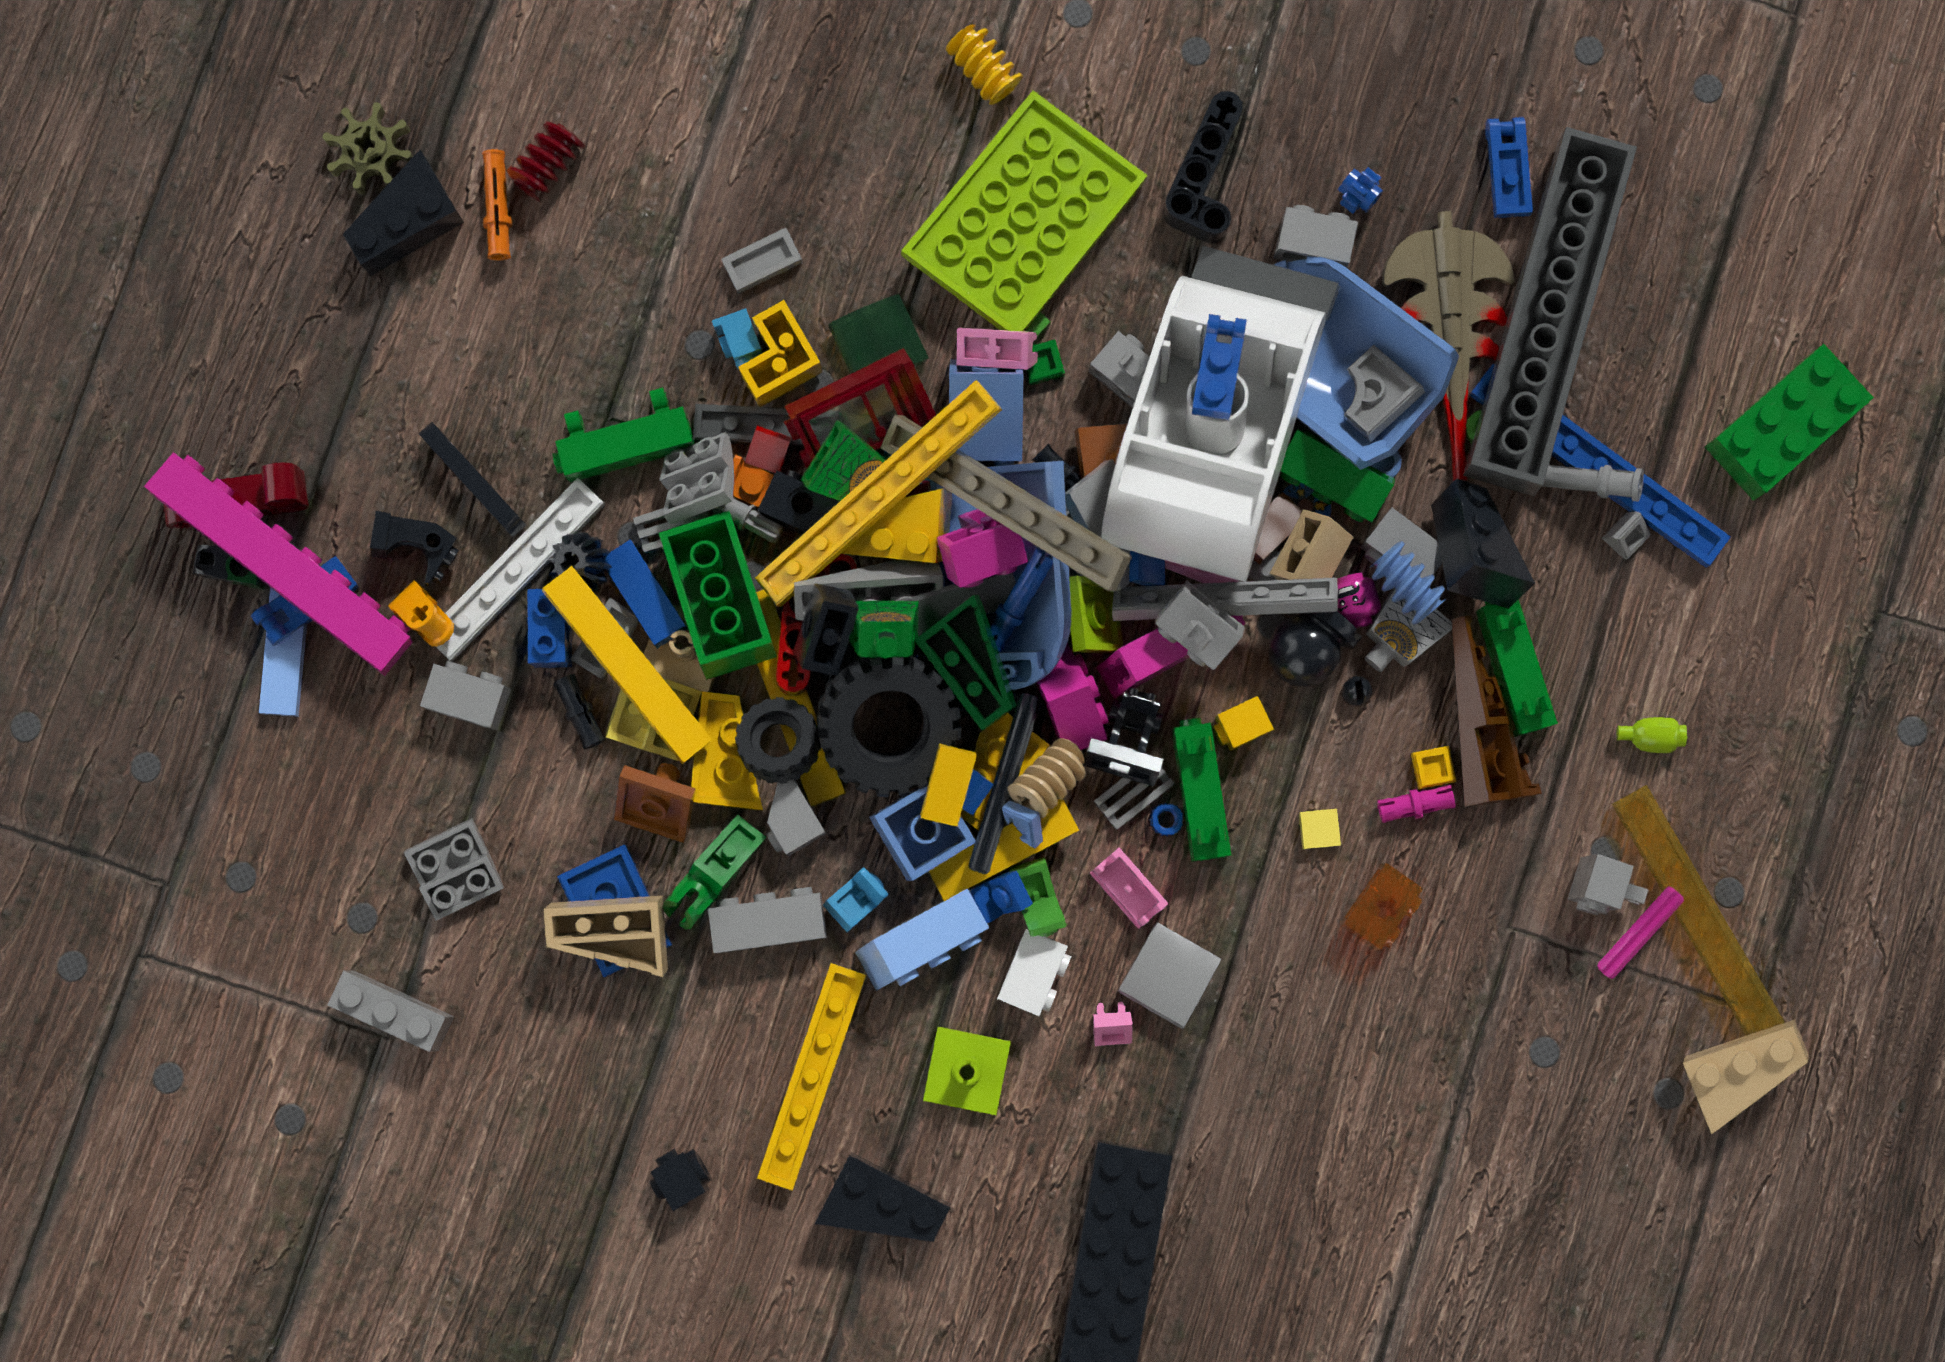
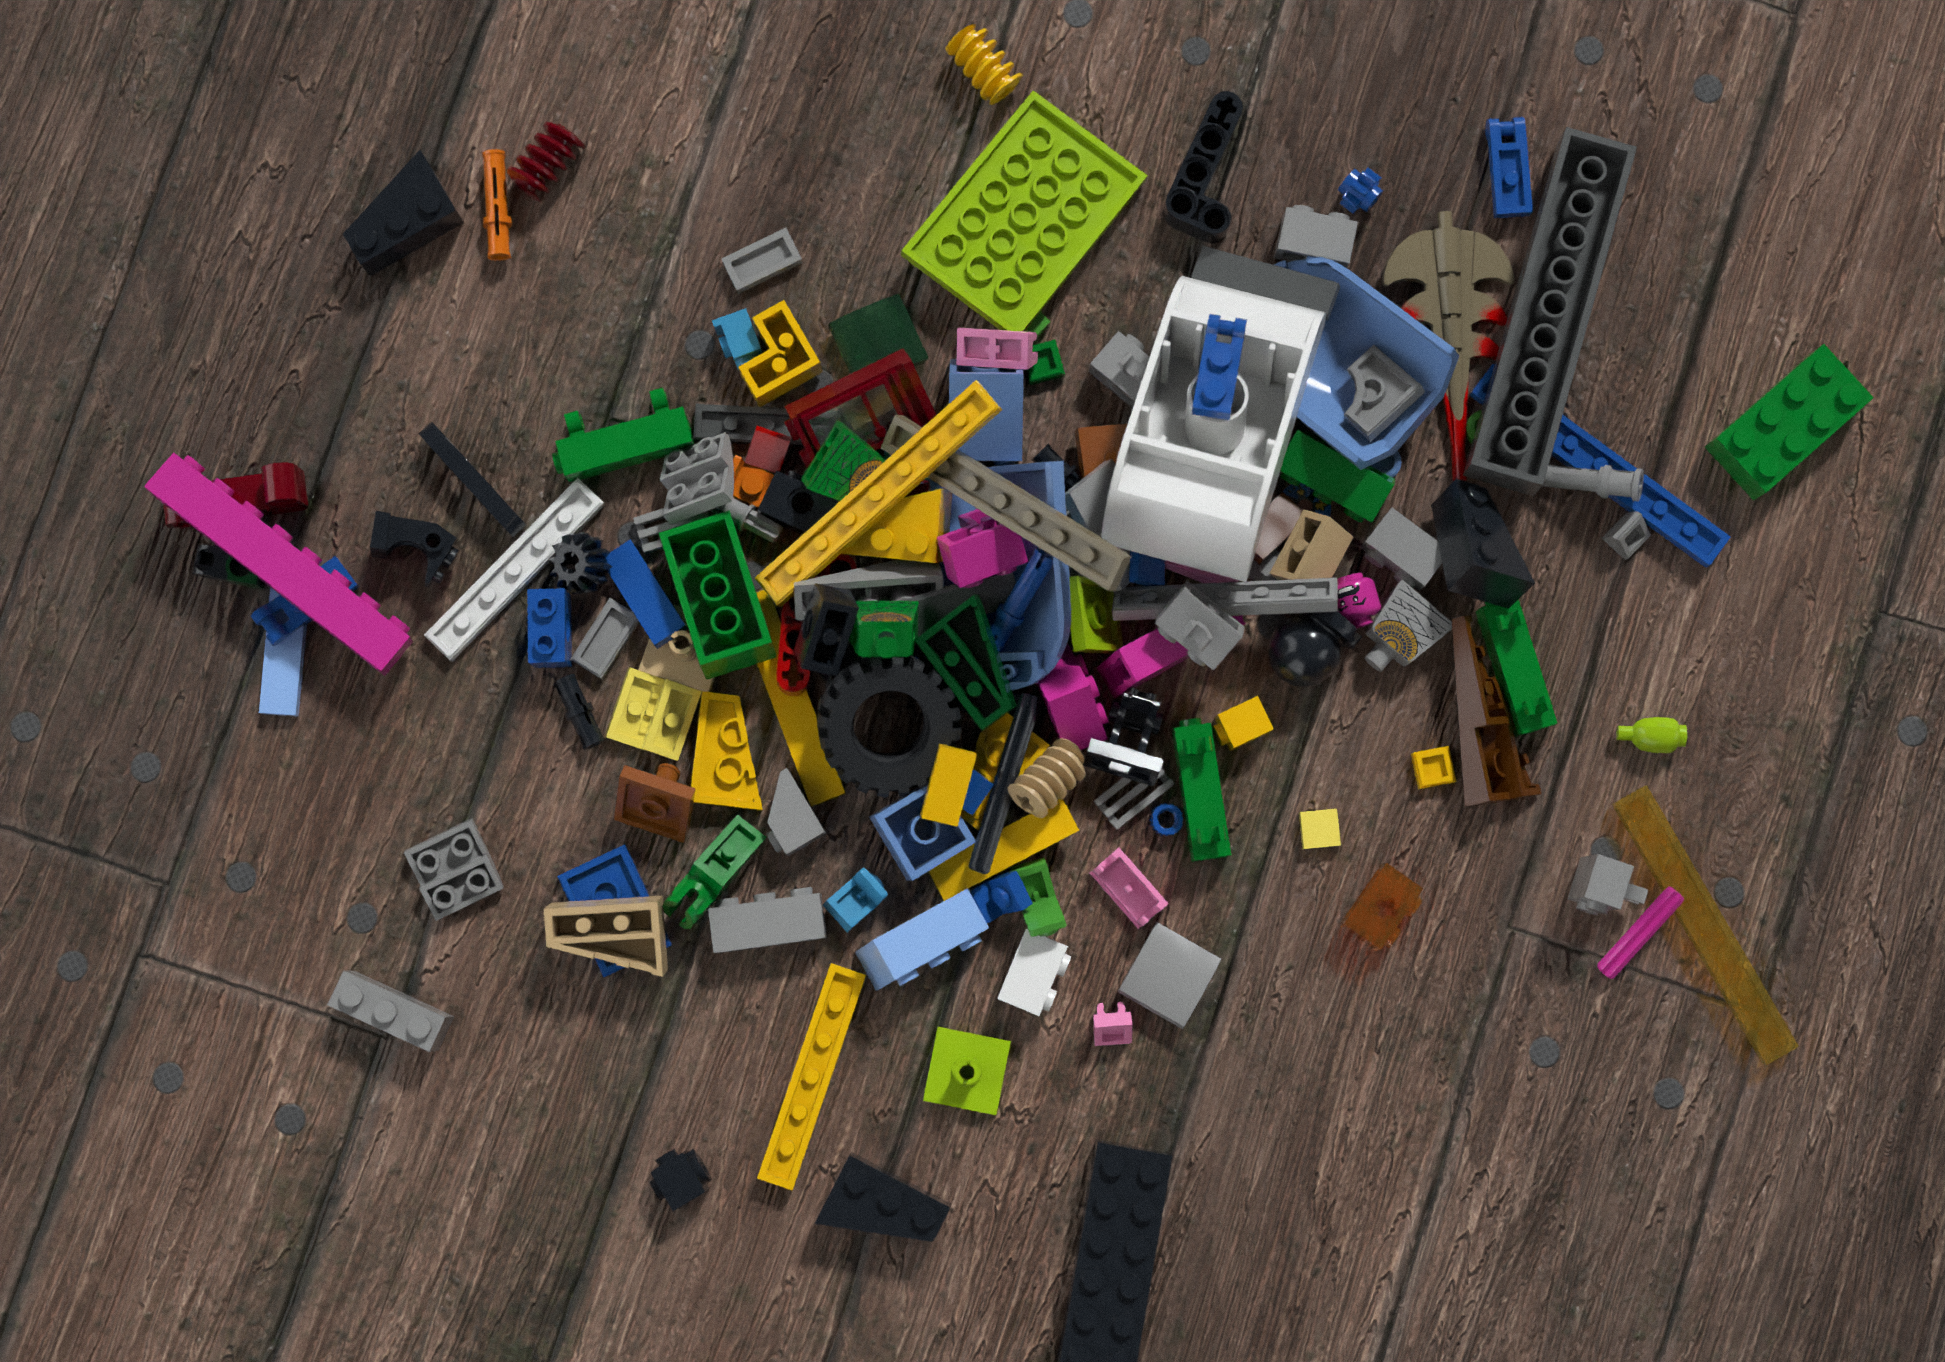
olive gear [323,102,413,194] -> none
light orange piece [388,580,454,646] -> none
light grey brick [420,661,511,731] -> none
yellow tile [542,566,713,764] -> none
black tyre [735,697,821,784] -> none
medium blue tile [1002,800,1043,848] -> none
black hinge [1341,676,1372,706] -> none
medium blue piece [1369,541,1446,625] -> none
dark pink pin [1377,785,1455,823] -> none
tan wedge [1683,1020,1809,1134] -> none

